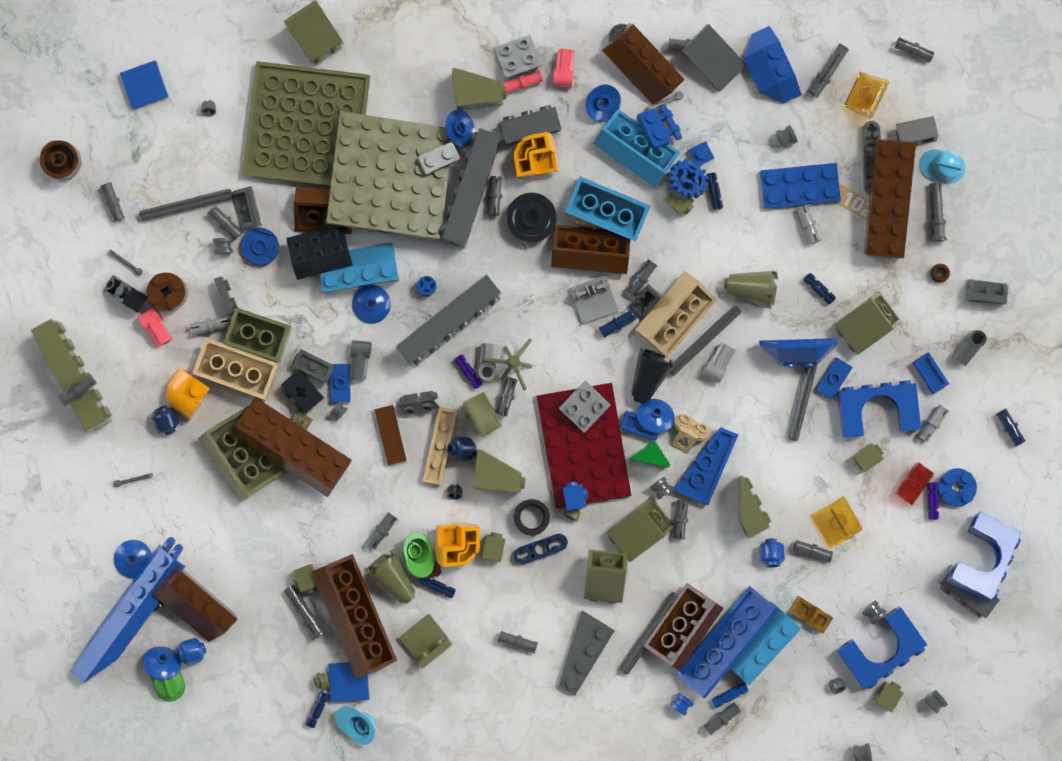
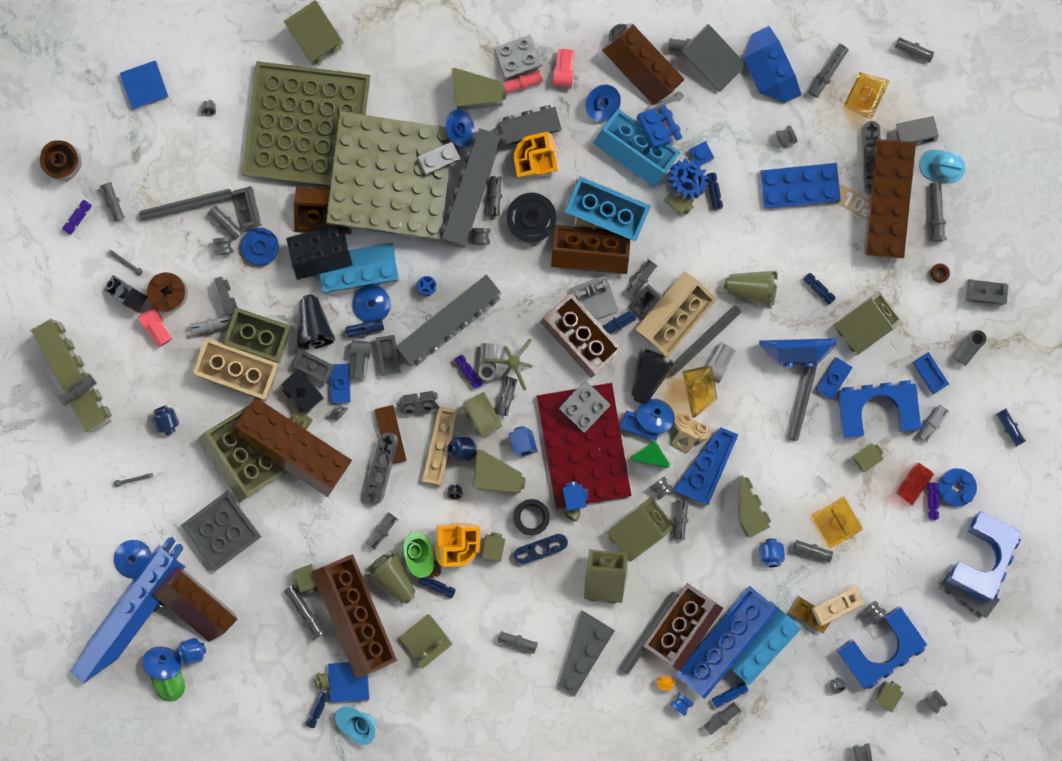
light orange brick [166,367,211,420] -> none
light grey pin [796,205,821,245] -> none
none -> dark purple axle [62,200,92,235]
none -> dark grey plate [181,491,262,571]
none -> black cone [297,294,335,350]
none -> dark blue axle [345,318,384,337]
none -> dark grey beam [364,432,398,505]
none -> dark grey plate [376,335,401,376]
none -> dark grey wheel [471,228,491,245]
none -> blue brick [509,426,538,458]
none -> reddish brown slope [540,293,623,378]
none -> light orange plate [656,675,675,691]
none -> clear yellow slope [682,365,717,418]
none -> tan plate [811,585,865,626]

